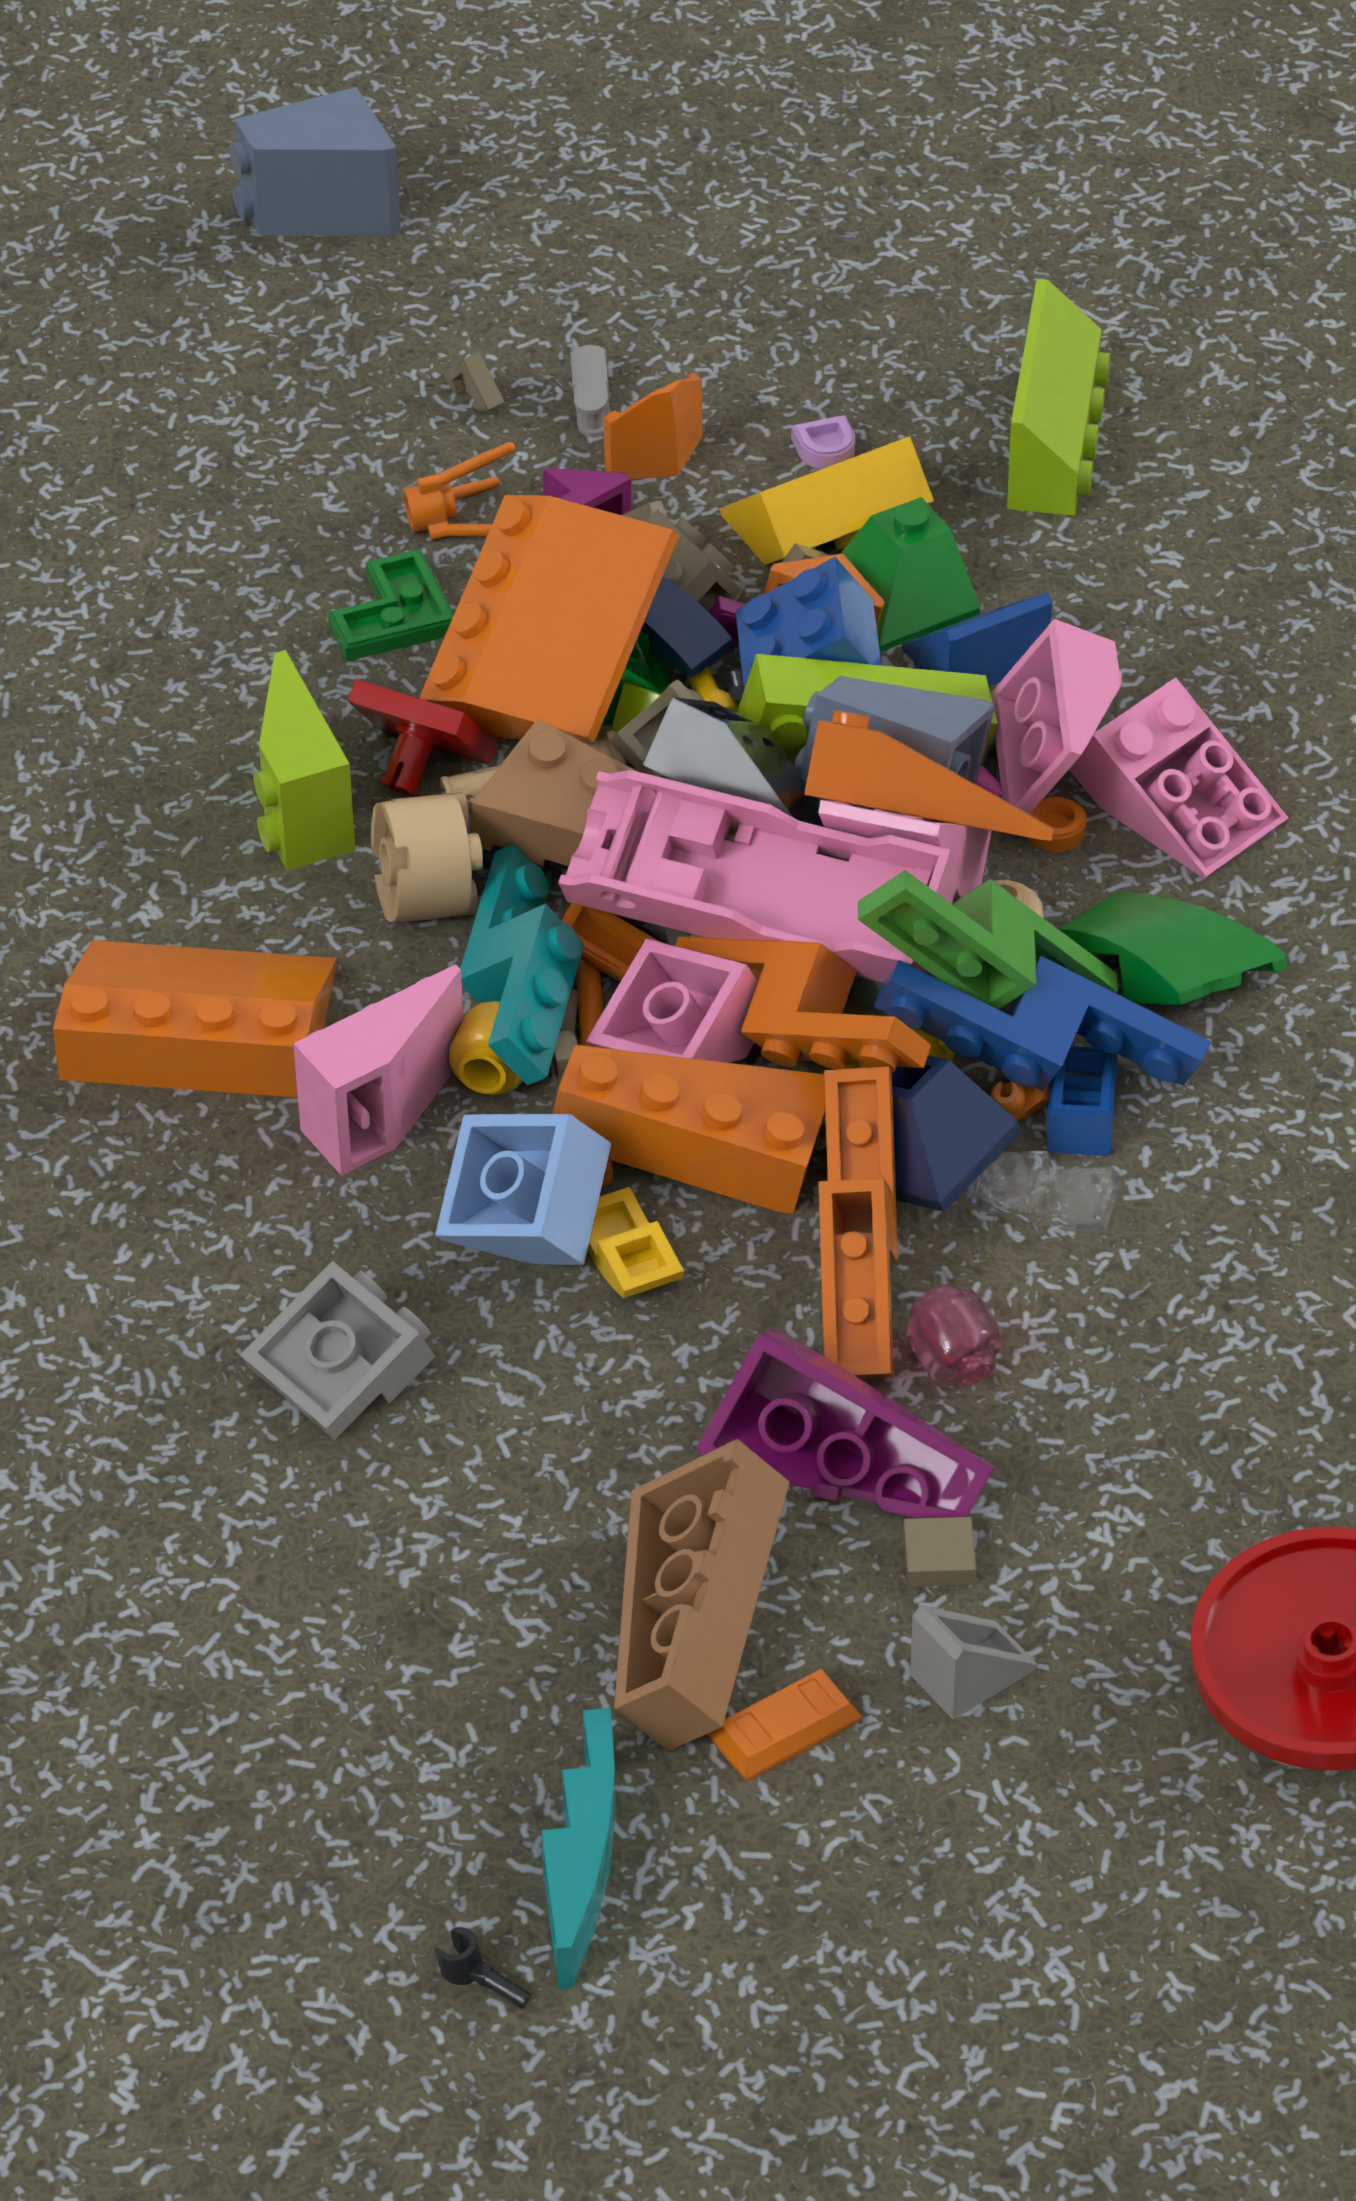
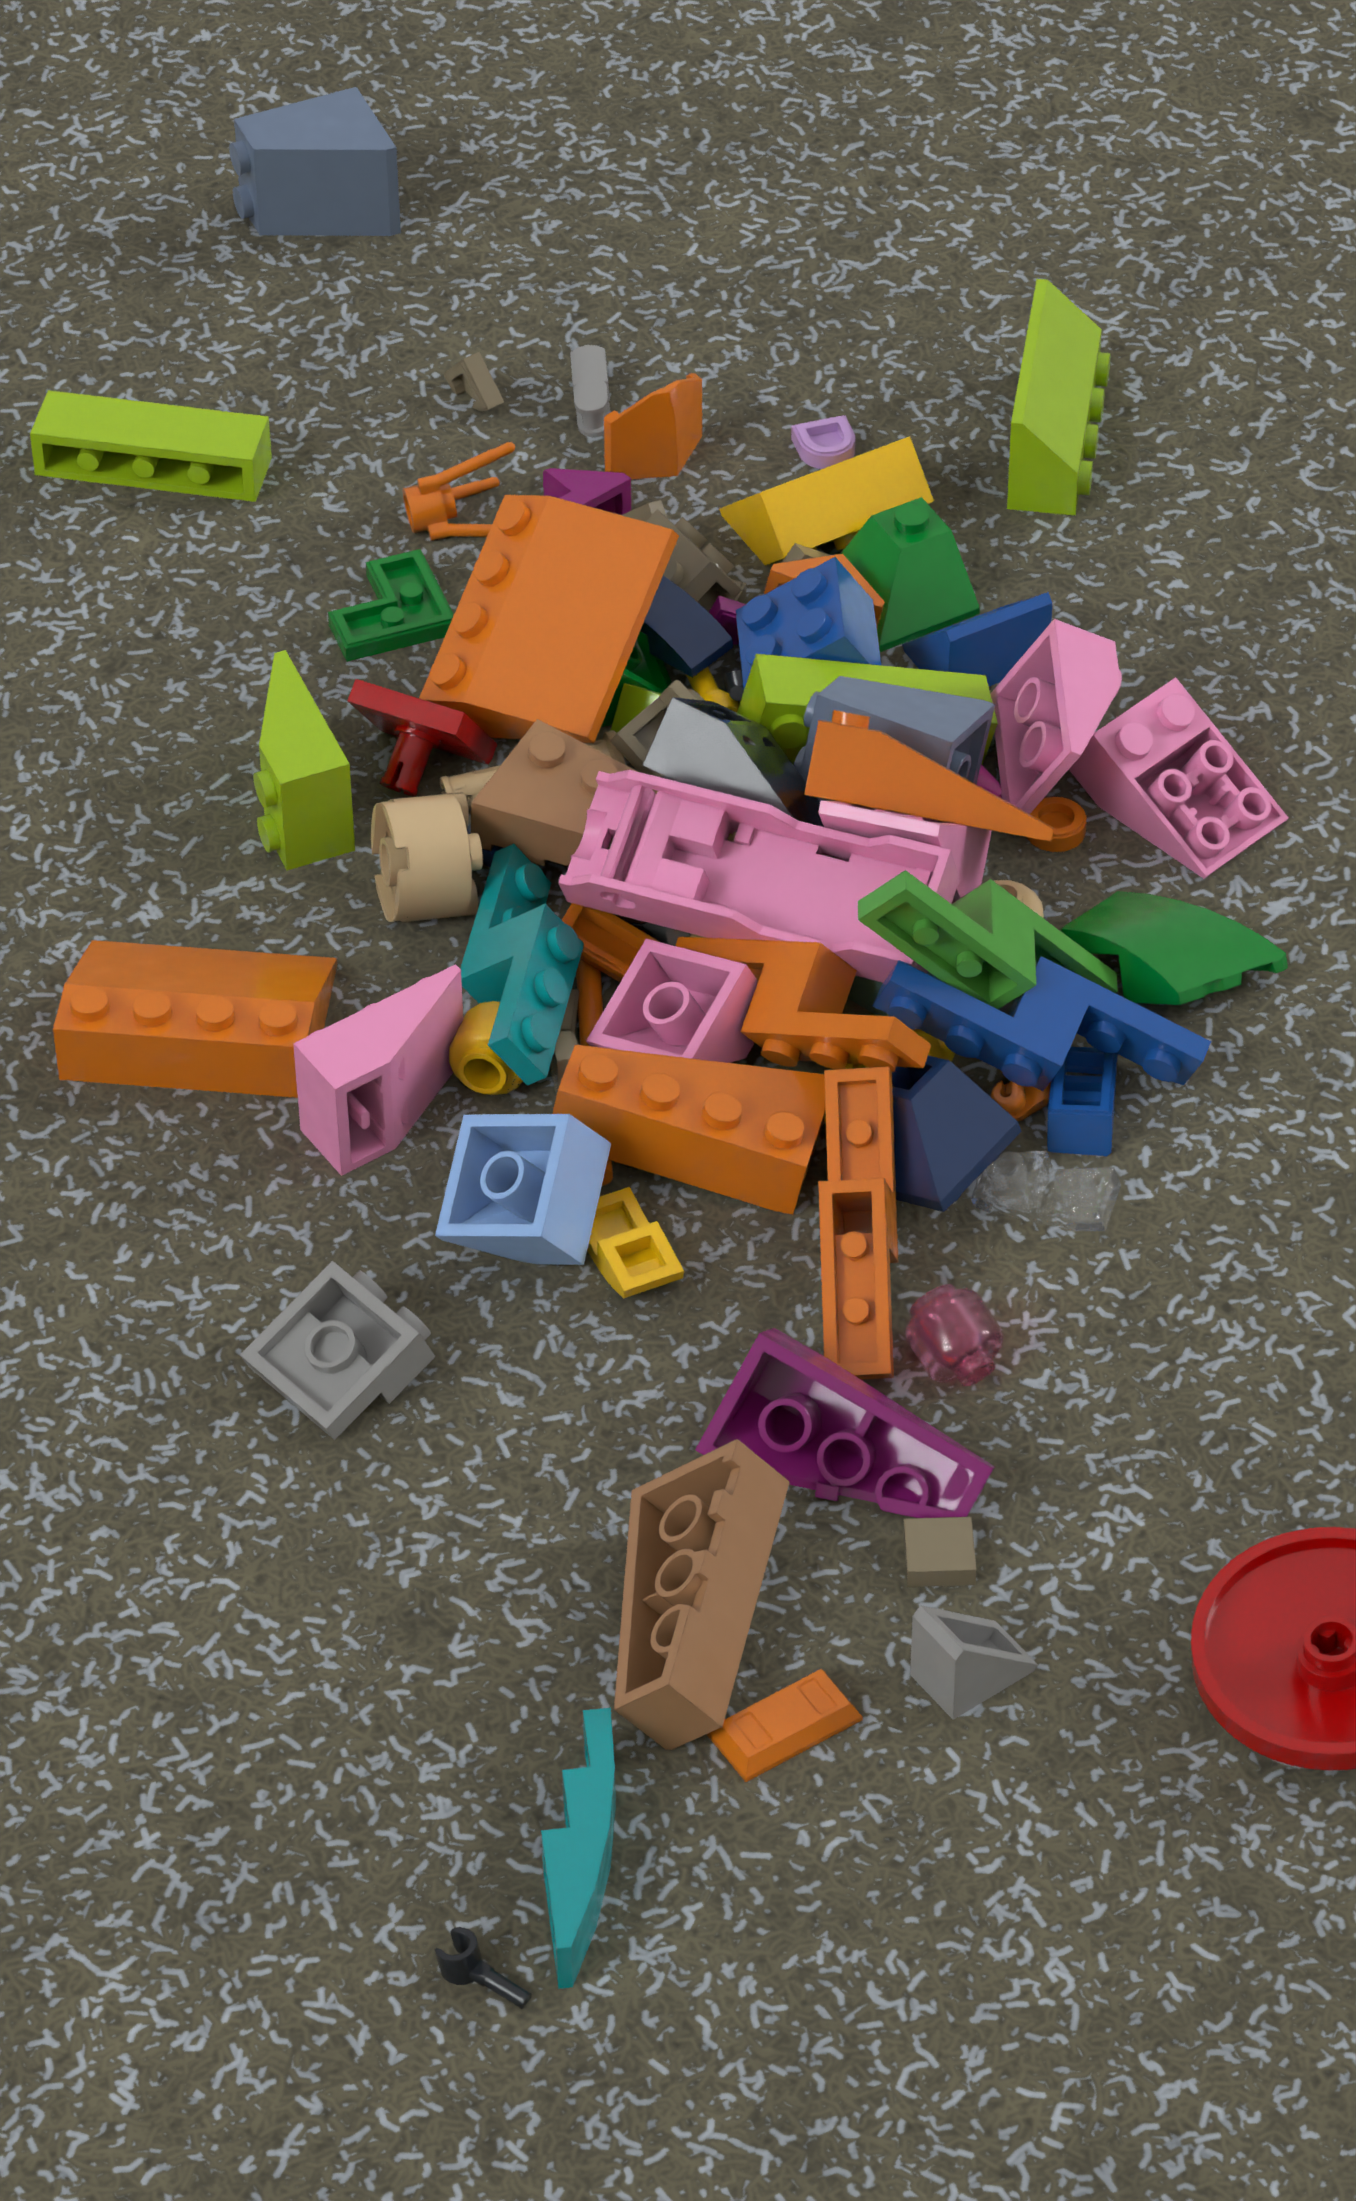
none -> lime brick [30,390,272,502]

